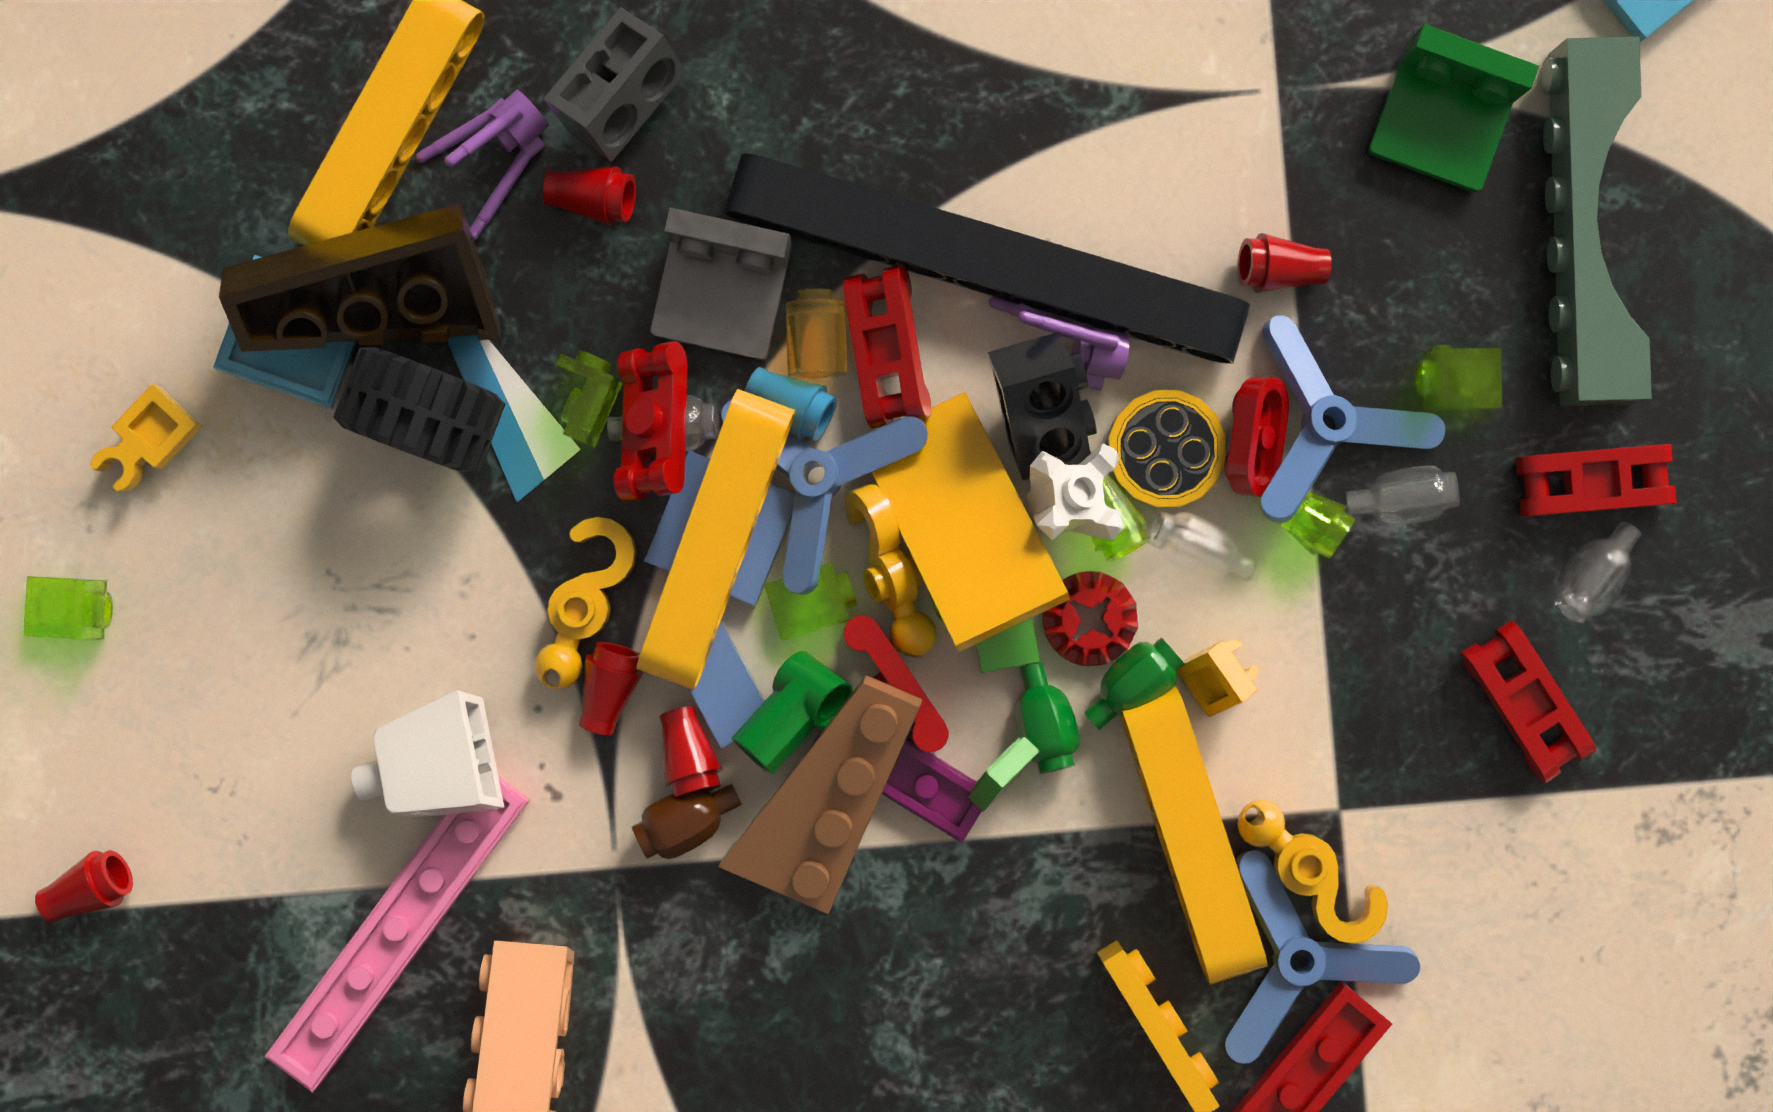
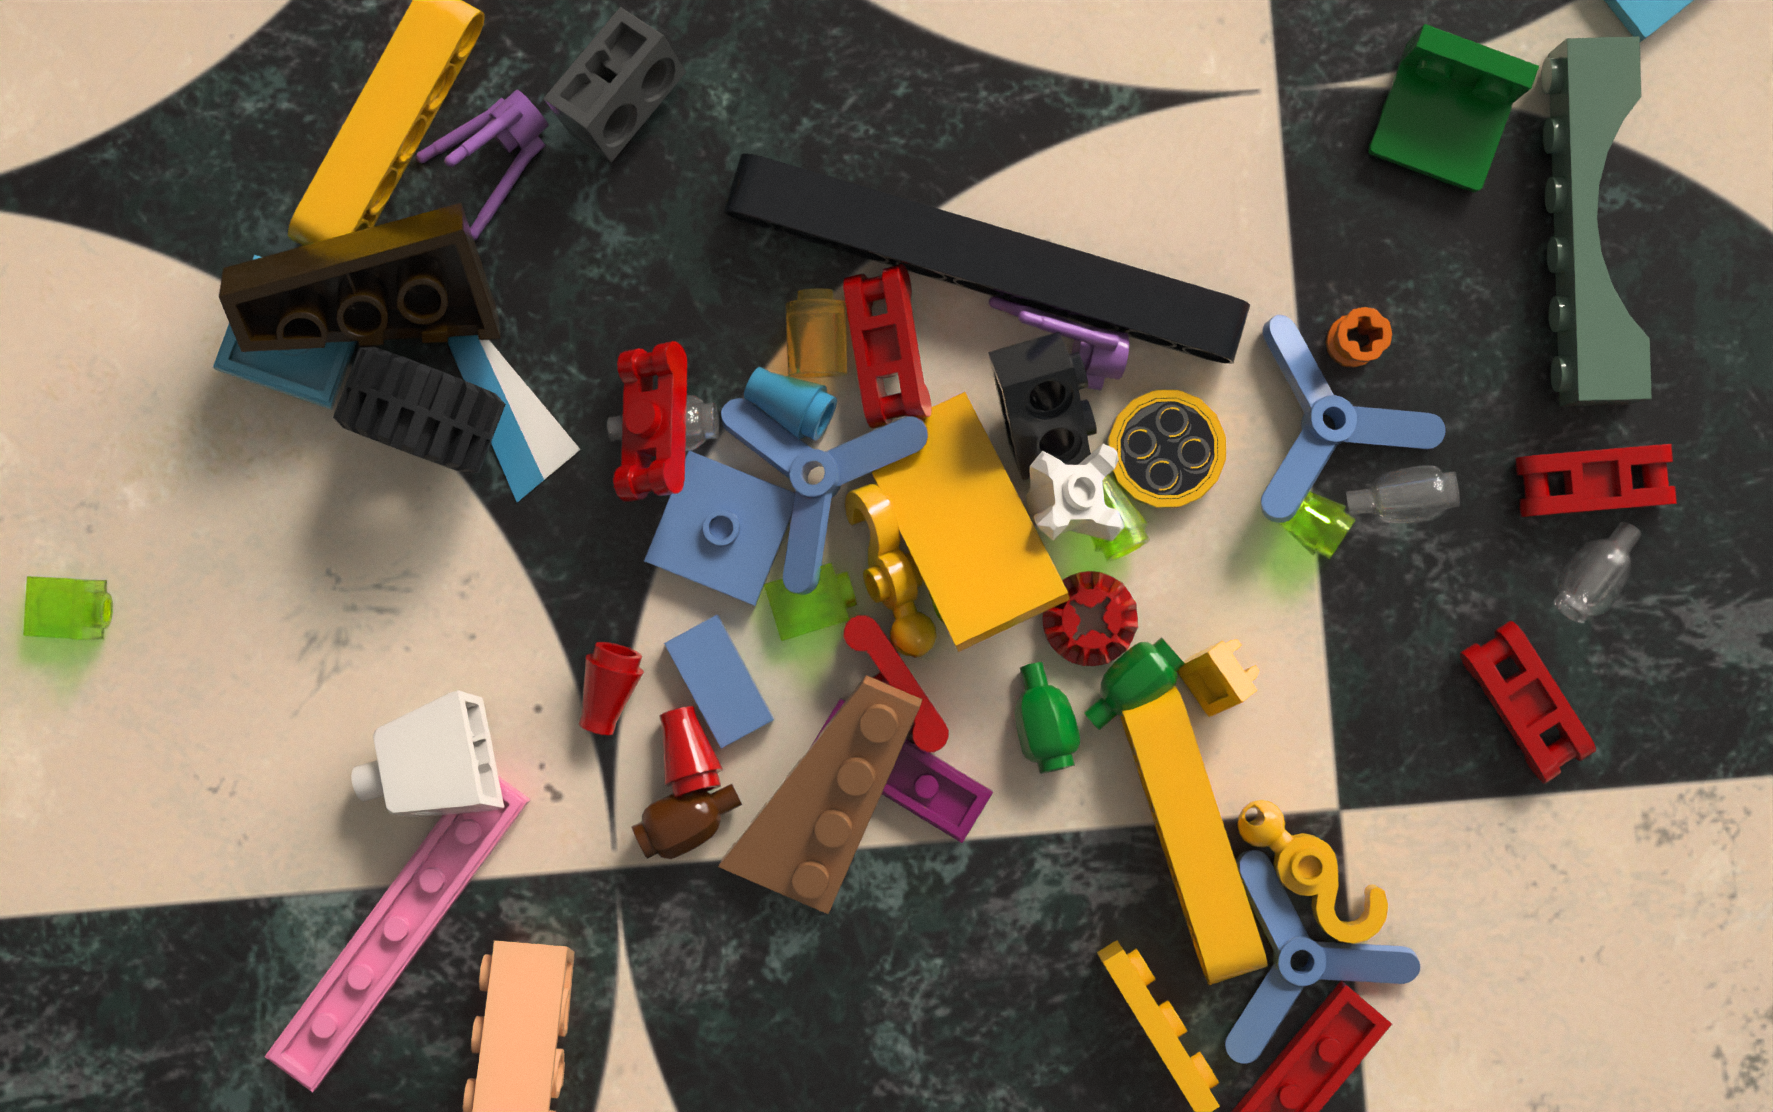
red cone [35,850,133,923] -> none
yellow plate [90,384,203,493] -> none
yellow piece [535,517,637,690] -> none
red cone [543,166,636,226] -> none
clear neon green bracket [555,350,623,448] -> none
yellow beam [636,389,795,690] -> none
flat silver bracket [651,207,793,361] -> none
green piece [731,651,853,775] -> none
tile [968,737,1039,812] -> none
bright green tile [975,618,1041,673] -> none
clear plant [1148,511,1257,581] -> none
red plate [1224,377,1289,497] -> none
red cone [1237,233,1332,293] -> none
clear neon green bracket [1415,345,1502,411] -> none
none -> orange bush [1325,307,1392,368]

